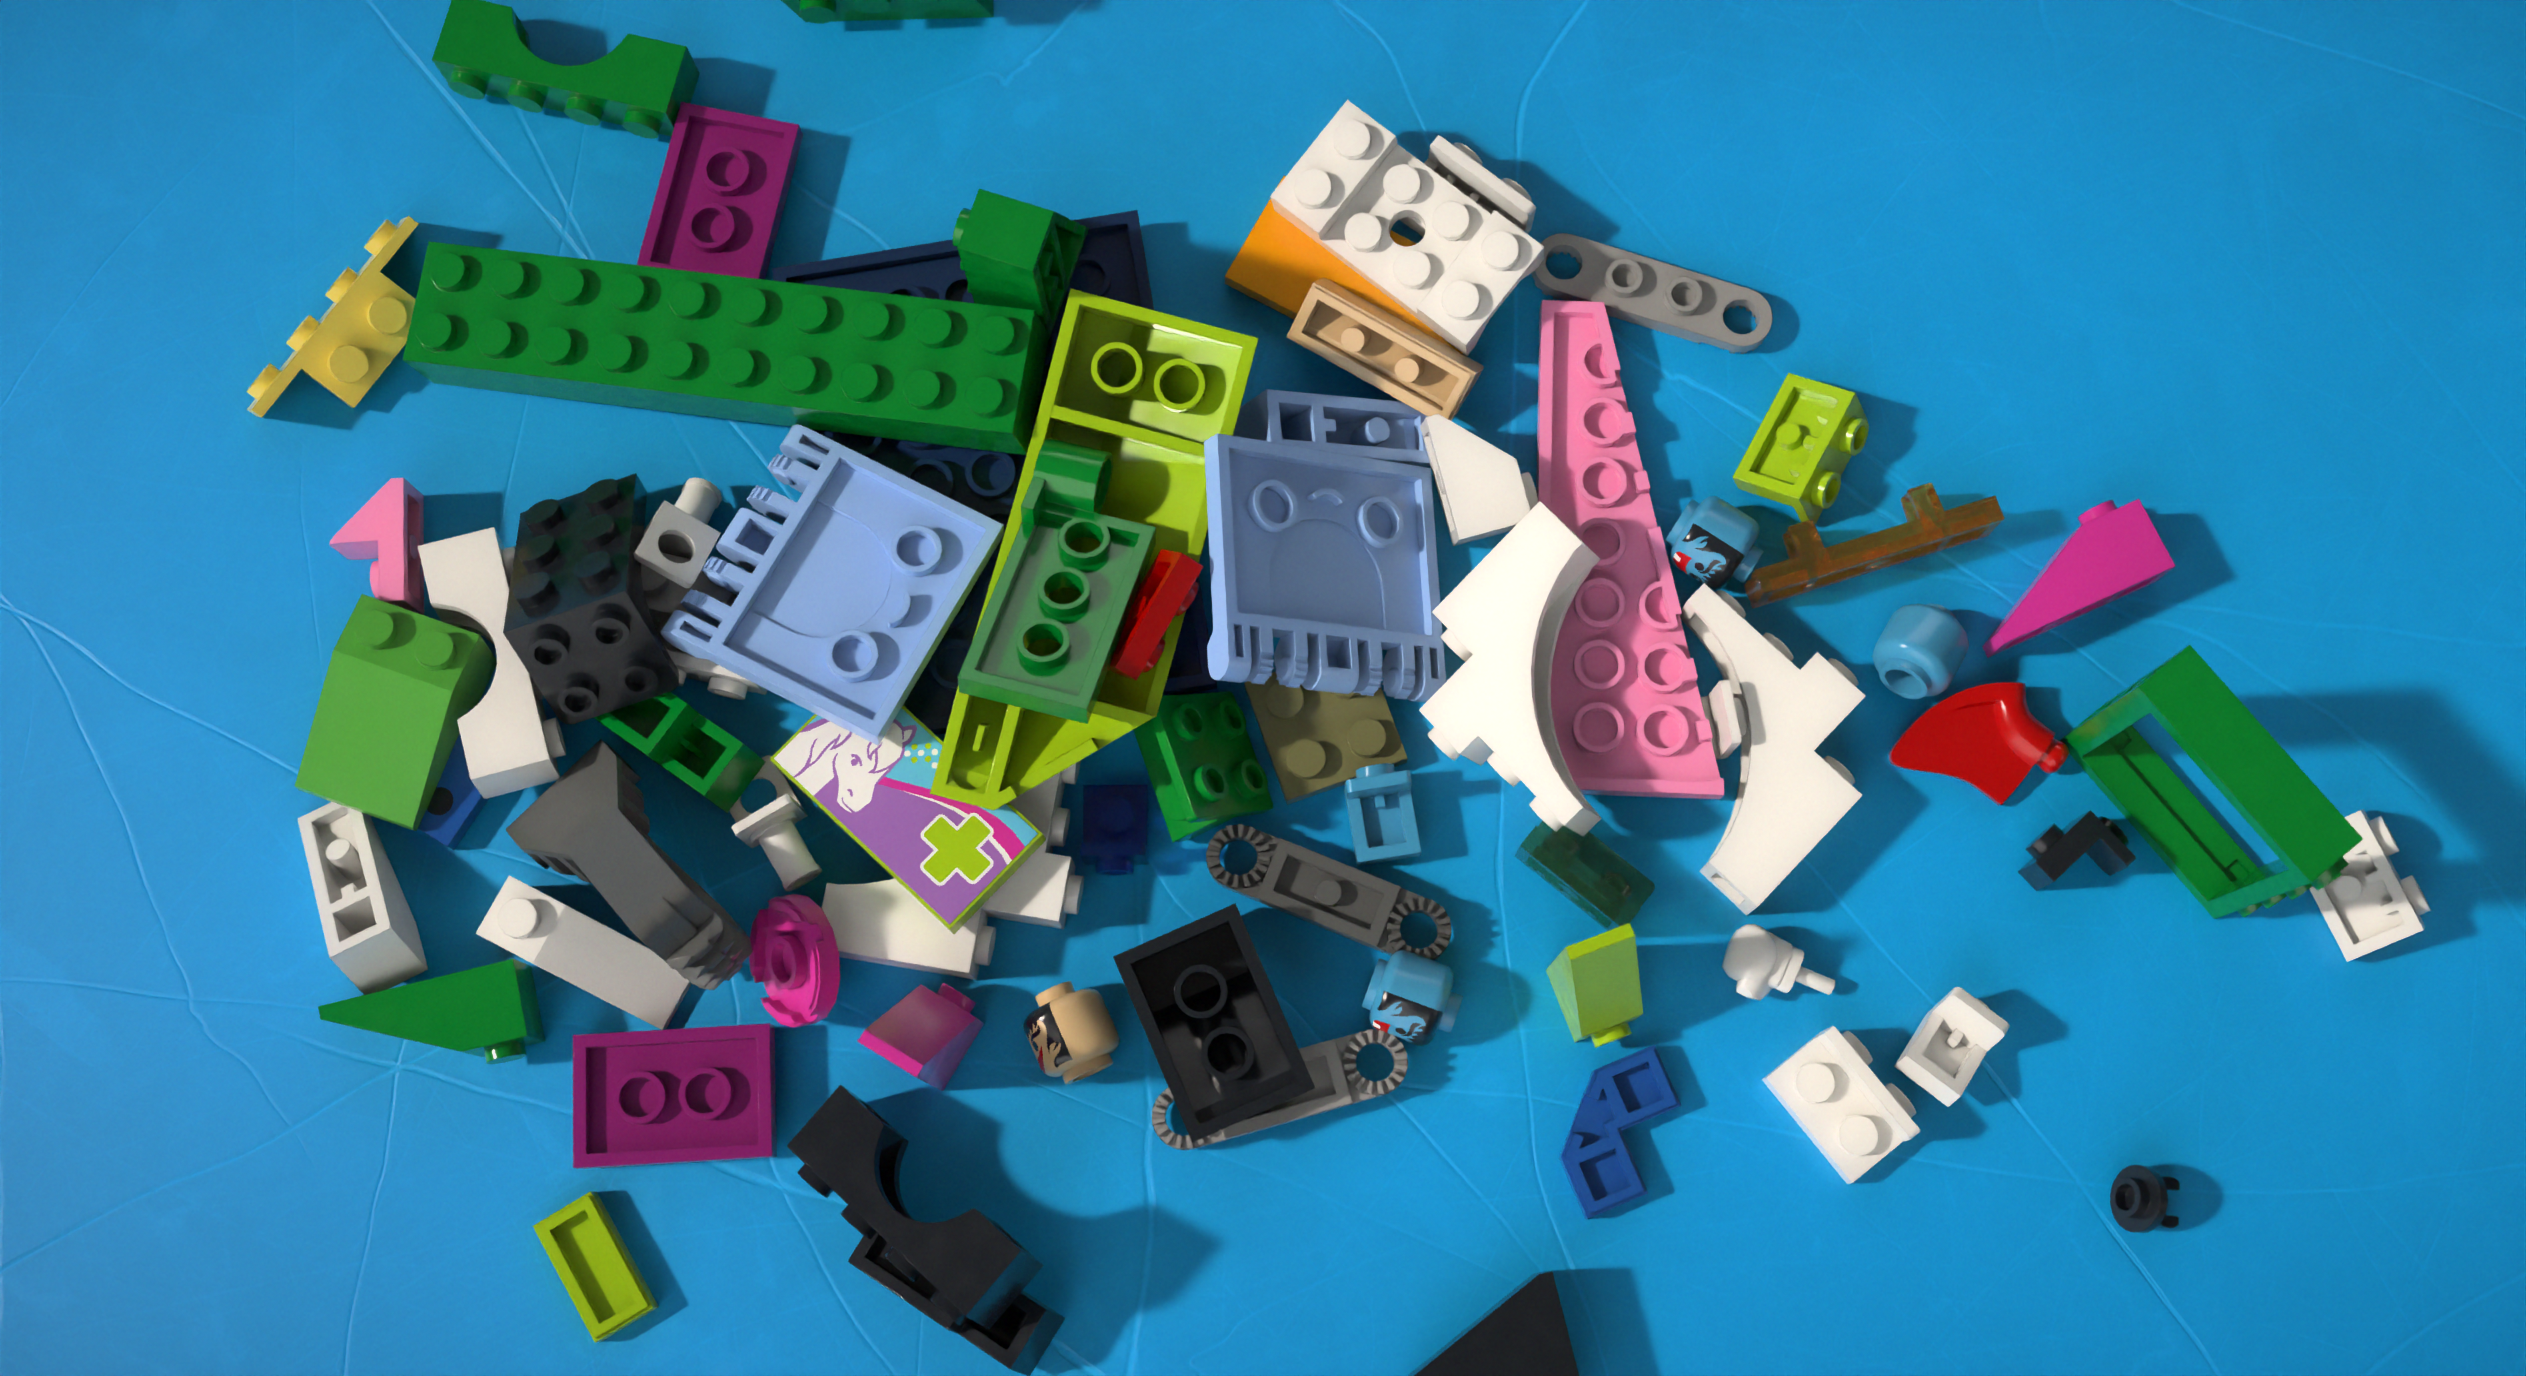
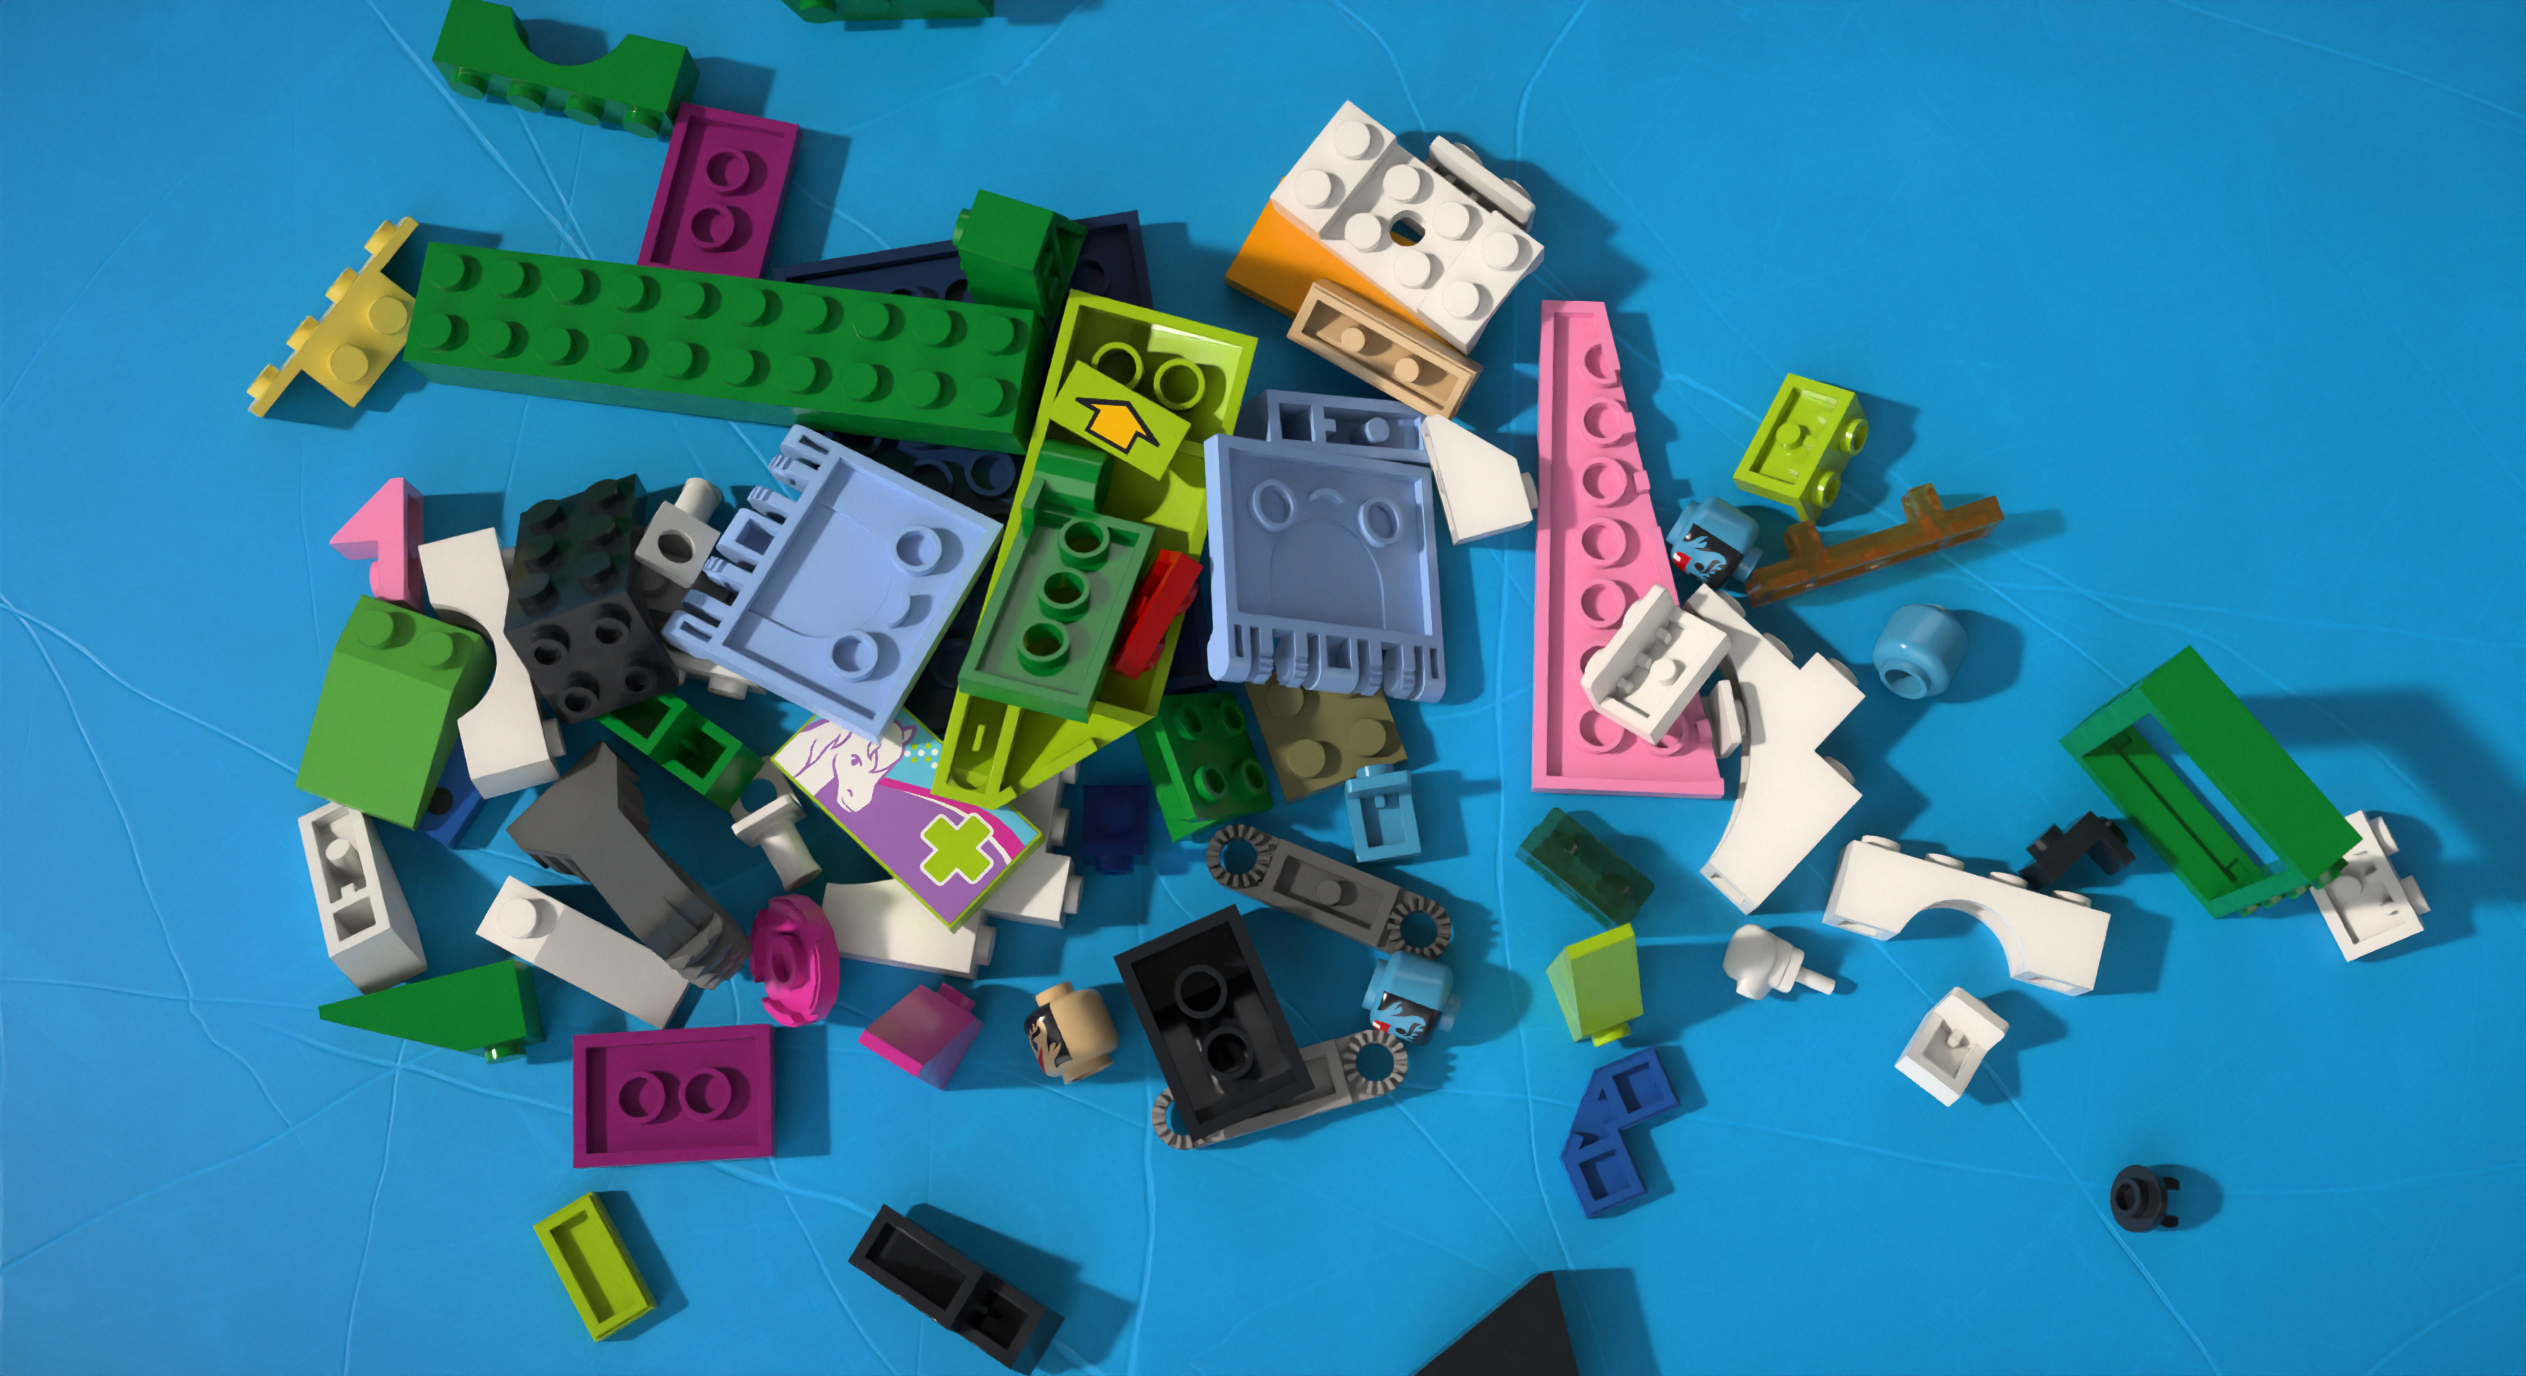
black arch [787,1085,1044,1329] -> none
white arch [1419,501,1601,836] -> none
light grey plate [1531,233,1773,354] -> none
white bracket [1762,1026,1921,1184] -> none
red arm [1889,682,2069,805] -> none
dark pink slope [1982,499,2175,658] -> none
none -> lime tile [1046,360,1192,482]
none -> white bracket [1581,584,1732,746]
none -> white arch [1822,835,2111,996]

